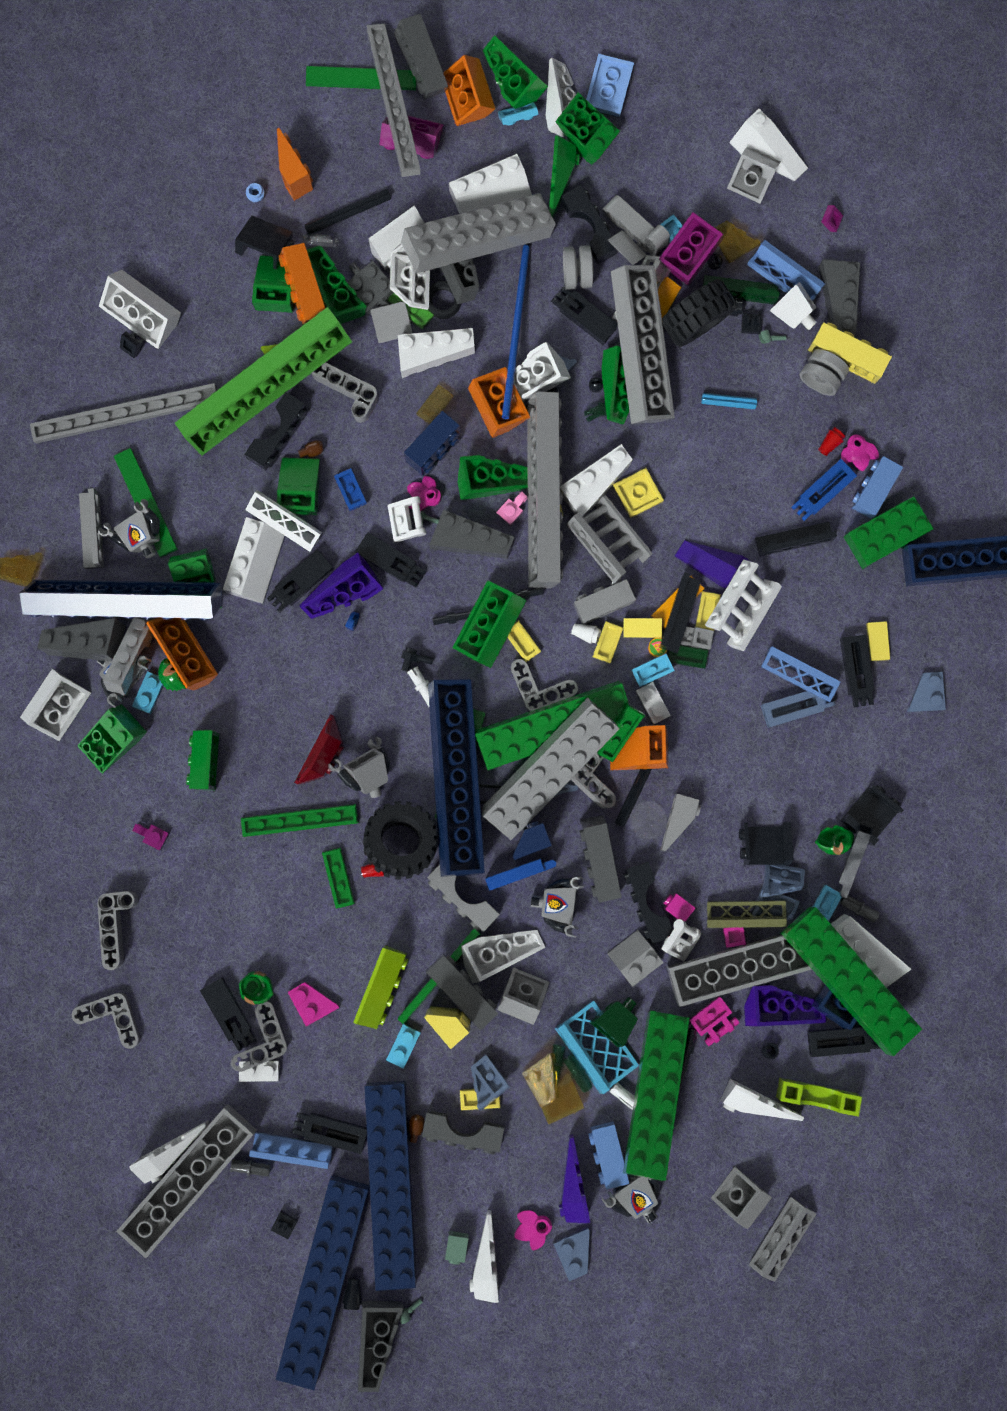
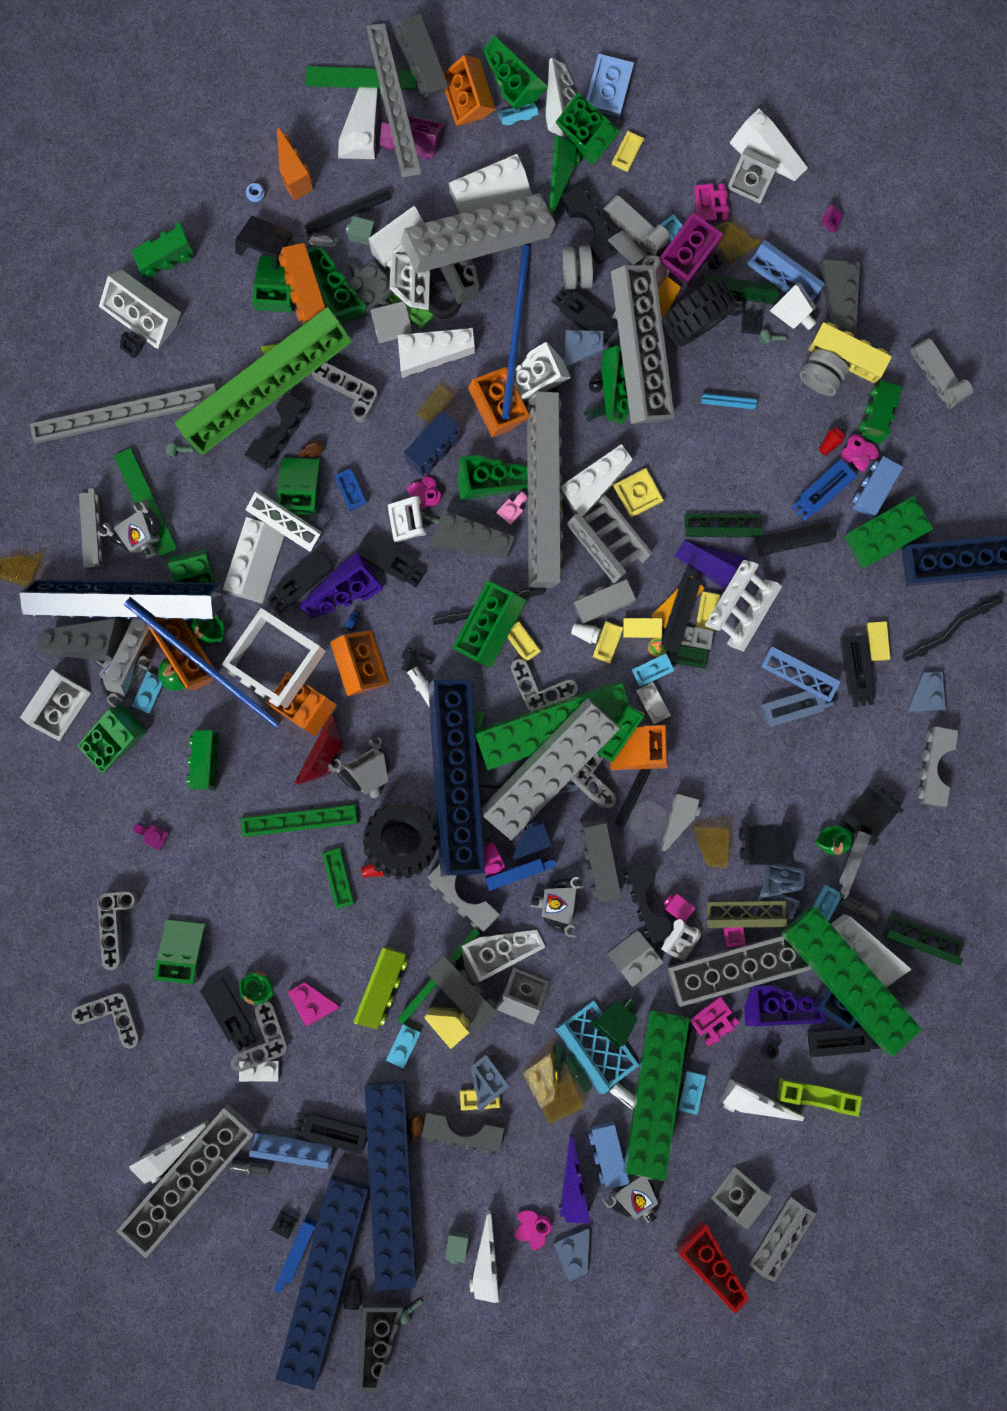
none -> blue piece [123,599,281,728]
none -> green wedge [131,222,195,277]
none -> green slope [154,920,205,984]
none -> sand green hand [166,444,193,457]
none -> green hair [191,614,225,643]
none -> white window [221,608,326,709]
none -> orange slope [266,672,337,737]
none -> blue hinge [274,1216,318,1293]
none -> orange slope [330,630,389,696]
none -> white wedge [338,87,378,159]
none -> sand green brick [346,216,376,246]
none -> dark pink brick [483,842,506,877]
none -> sand blue wing [565,330,603,368]
none -> light yellow tile [612,131,644,172]
none -> red wedge [675,1221,749,1314]
none -> medium azure plate [677,1071,706,1115]
none -> dark green fence [684,514,763,537]
none -> clear yellow wing [692,826,730,868]
none -> dark pink plate [694,184,730,223]
none -> green wedge [858,380,902,444]
none -> dark green fence [883,914,964,966]
none -> black bar [903,596,1003,662]
none -> light grey beam [911,338,973,409]
none -> light grey arch [917,727,958,807]

